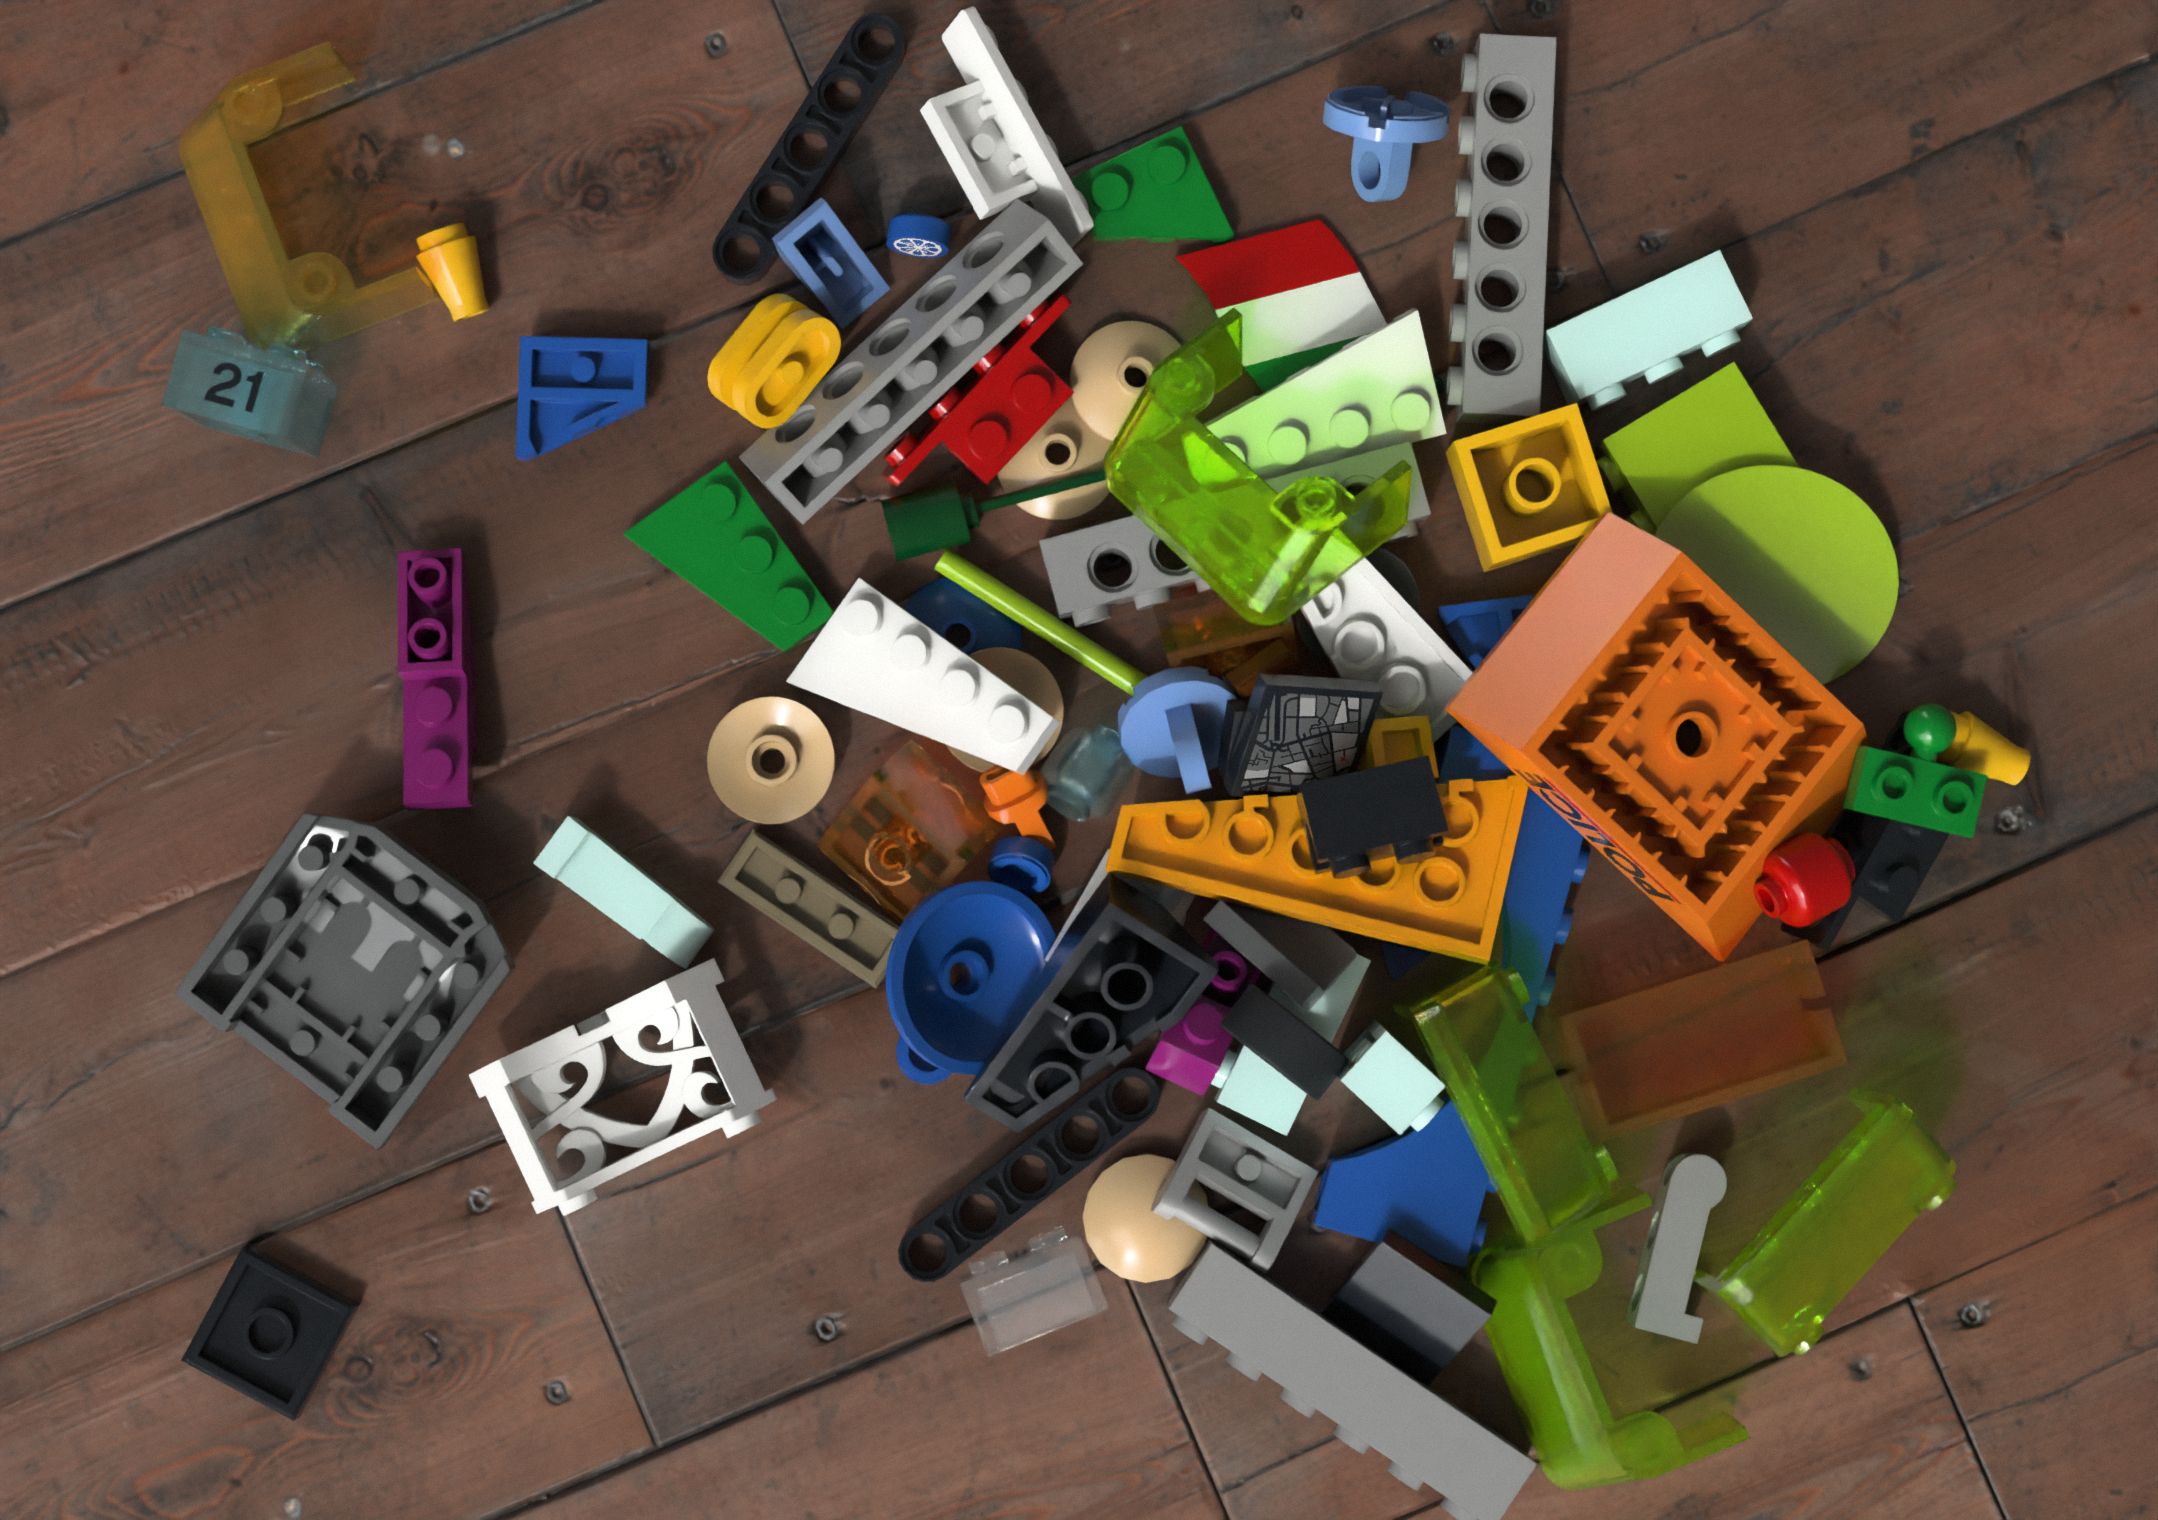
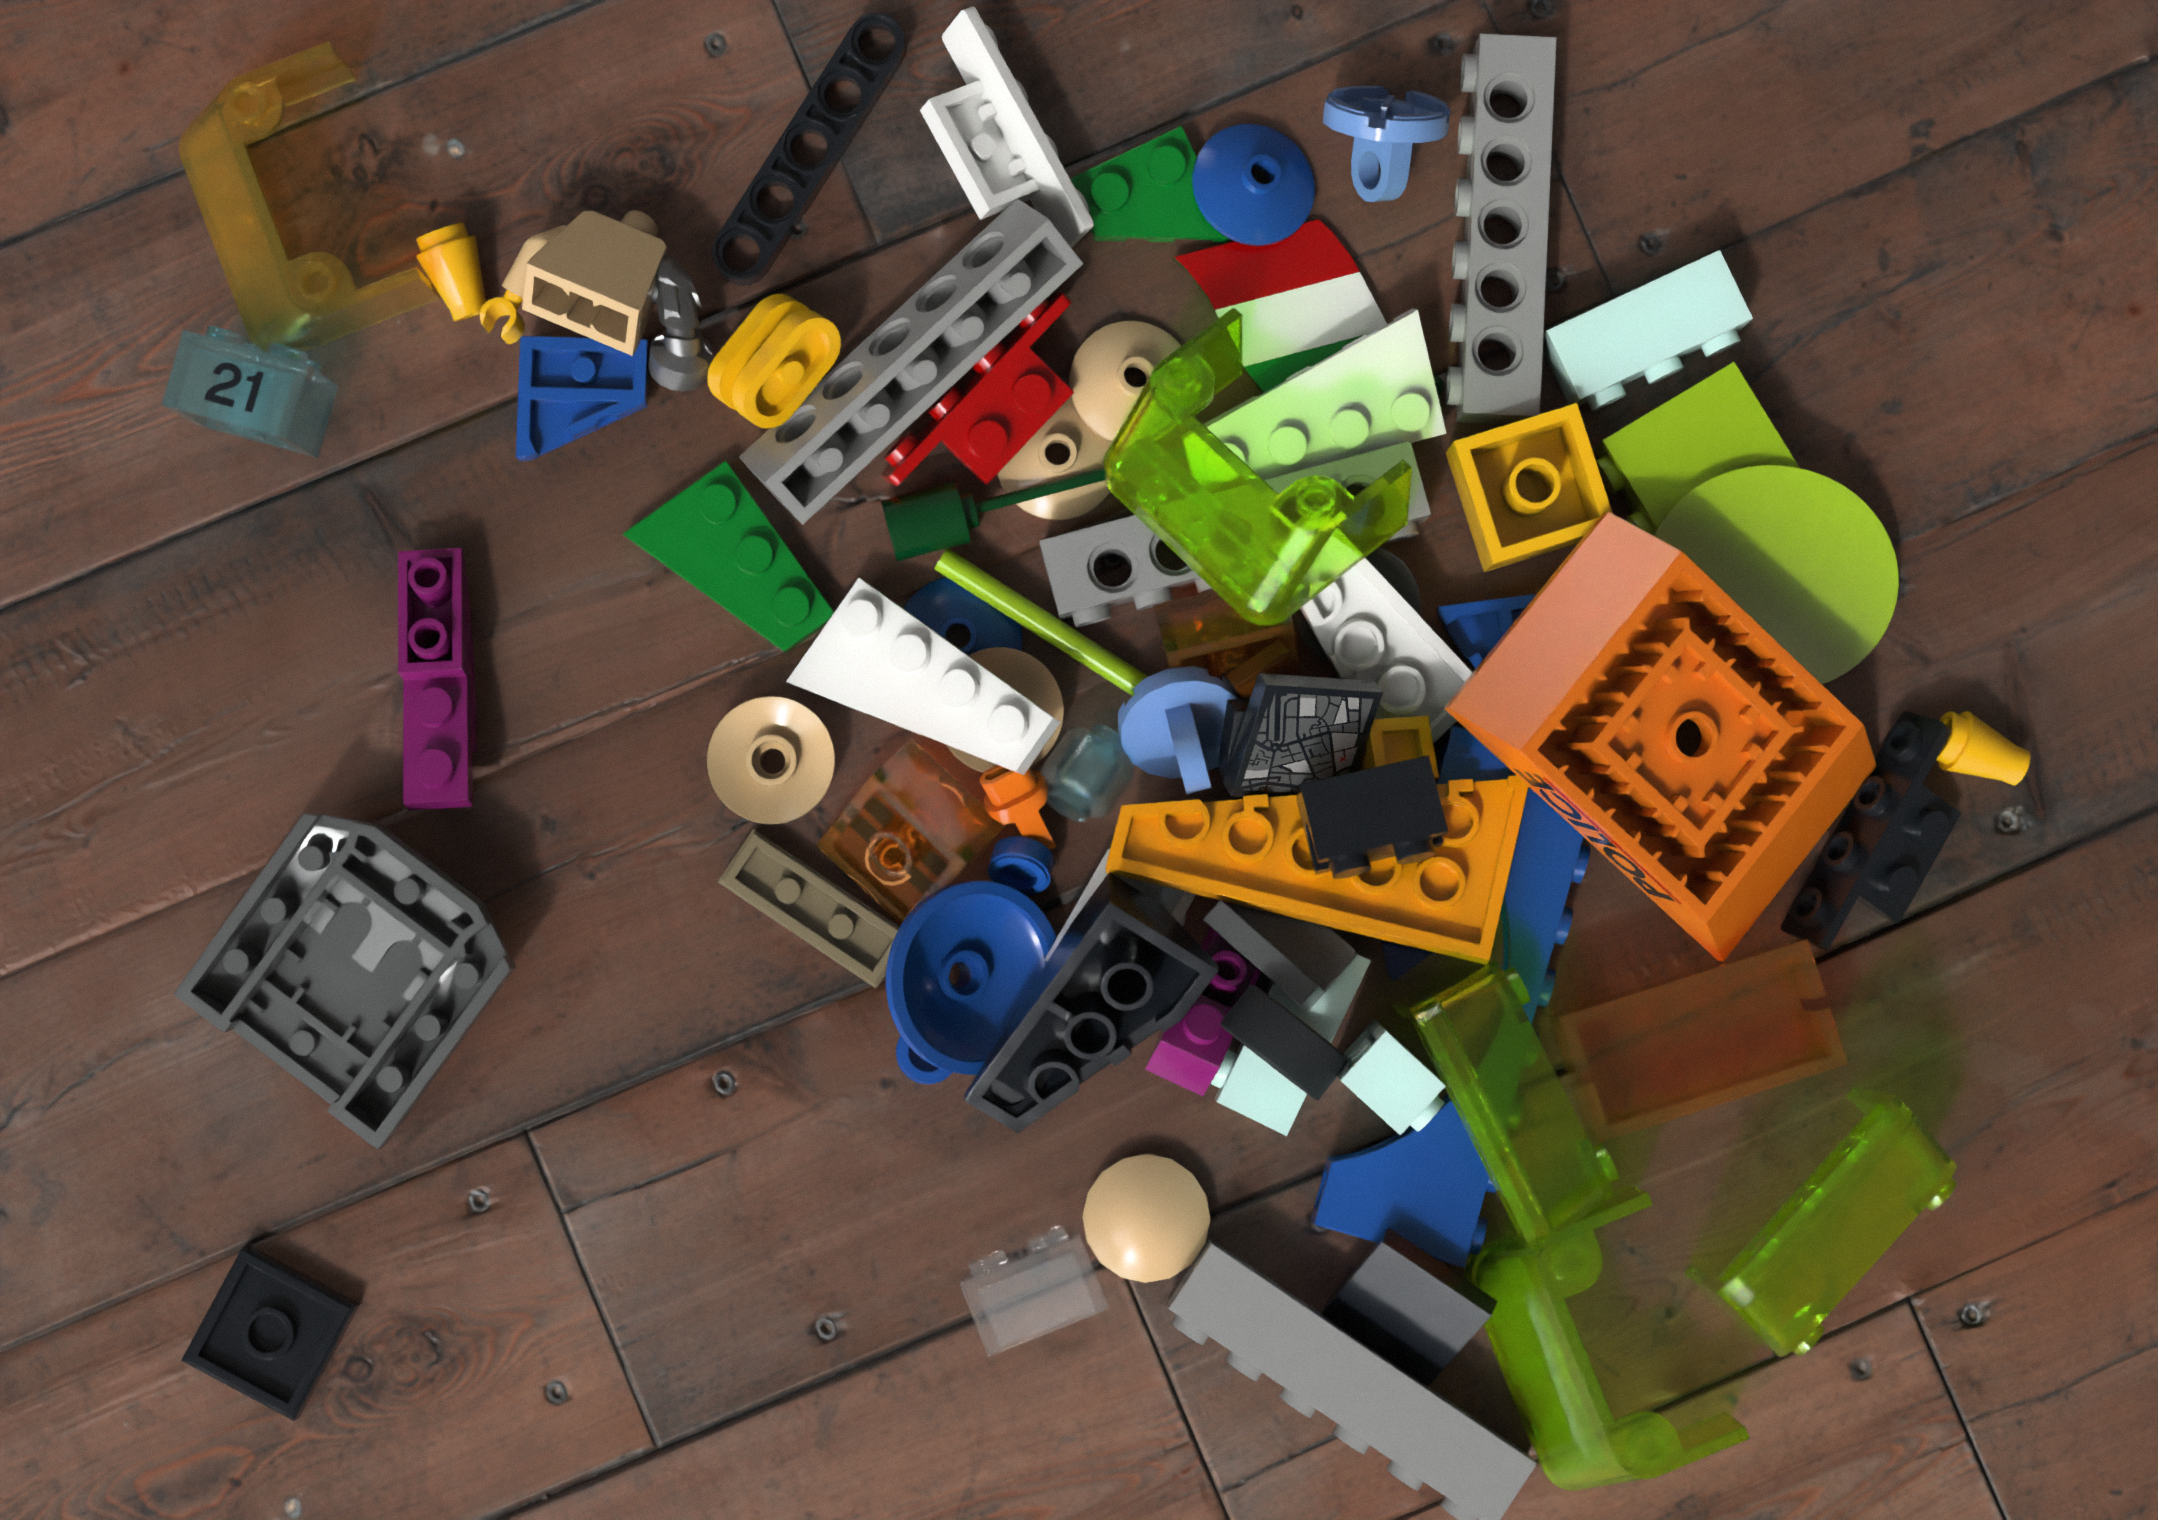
white fence [469,958,778,1216] -> none
light aqua leg [533,816,715,969] -> none
medium blue slope [772,198,890,329] -> none
blue tile [886,213,952,258] -> none
black beam [898,1066,1160,1282] -> none
light grey plate [1151,1108,1318,1275] -> none
light grey leg [1625,1151,1727,1344] -> none
red head [1754,831,1855,928] -> none
green plate [1843,703,1988,839] -> none
none -> tan torso [480,210,713,392]
none -> blue dish [1192,124,1315,246]

